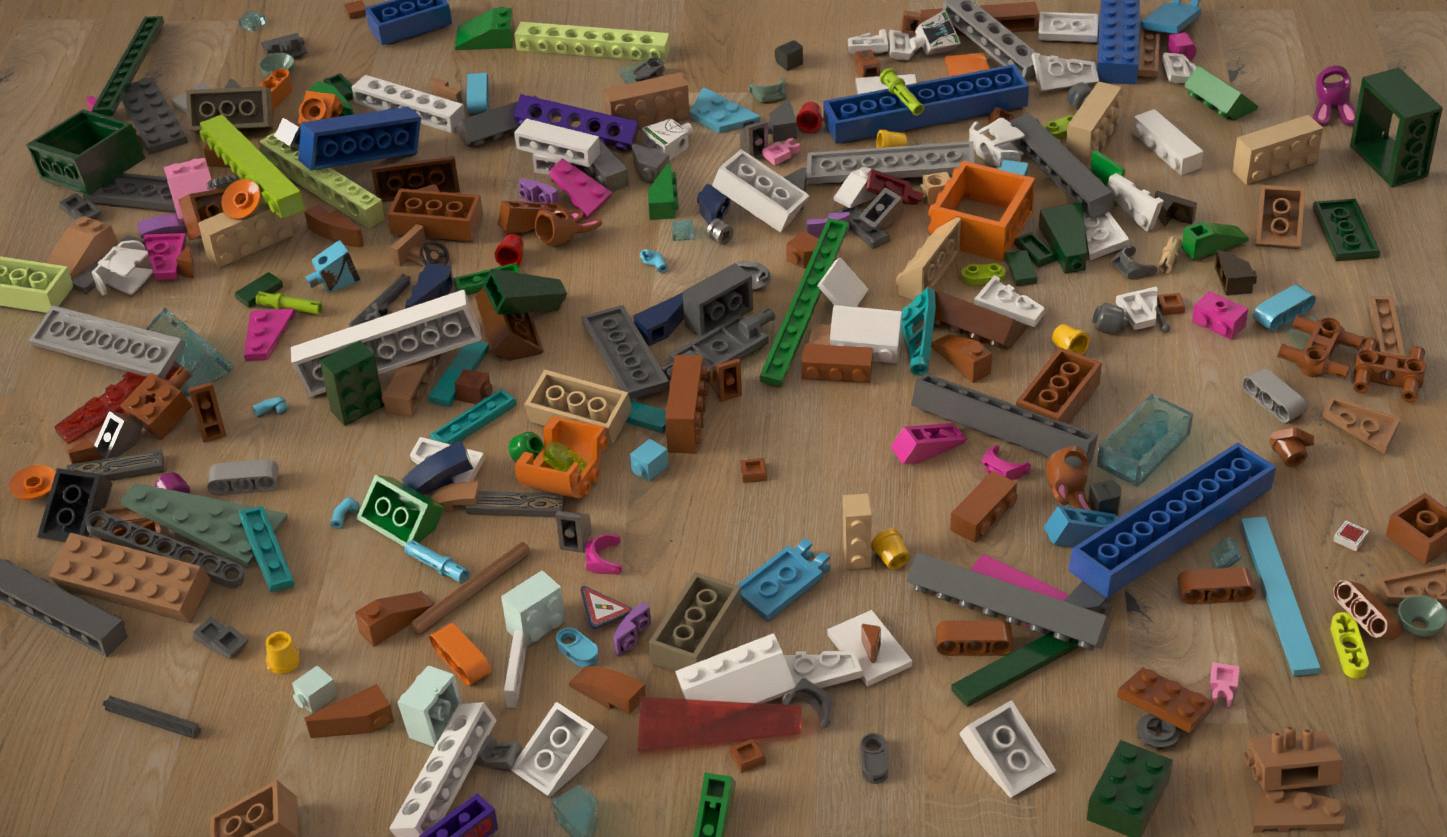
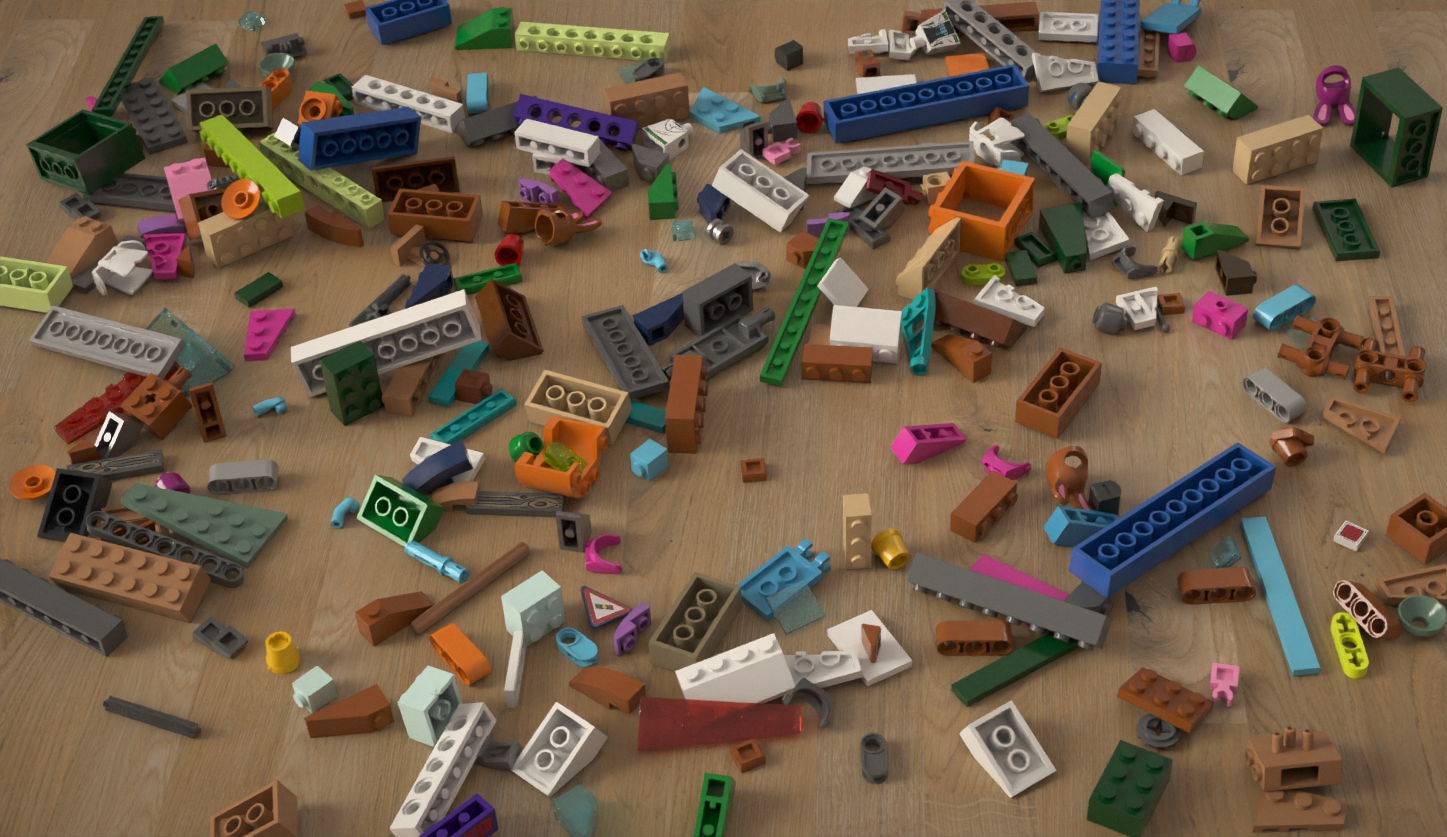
teal tile [239,506,294,592] -> none
lime pin [256,291,323,315] -> none
medium azure torso [305,240,361,292] -> none
dark green slope [483,269,567,315] -> none
dark orange slope [709,358,742,402] -> none
yellow piece [876,130,907,148] -> none
lime pin [879,68,924,116] -> none
dark grey brick [911,373,1098,468] -> none
yellow piece [1052,324,1090,355] -> none
clear light blue brick [1097,394,1193,487] -> none
white wing [1162,53,1197,84] -> none
none -> green slope [159,43,229,94]
none -> clear light blue piece [765,580,825,635]

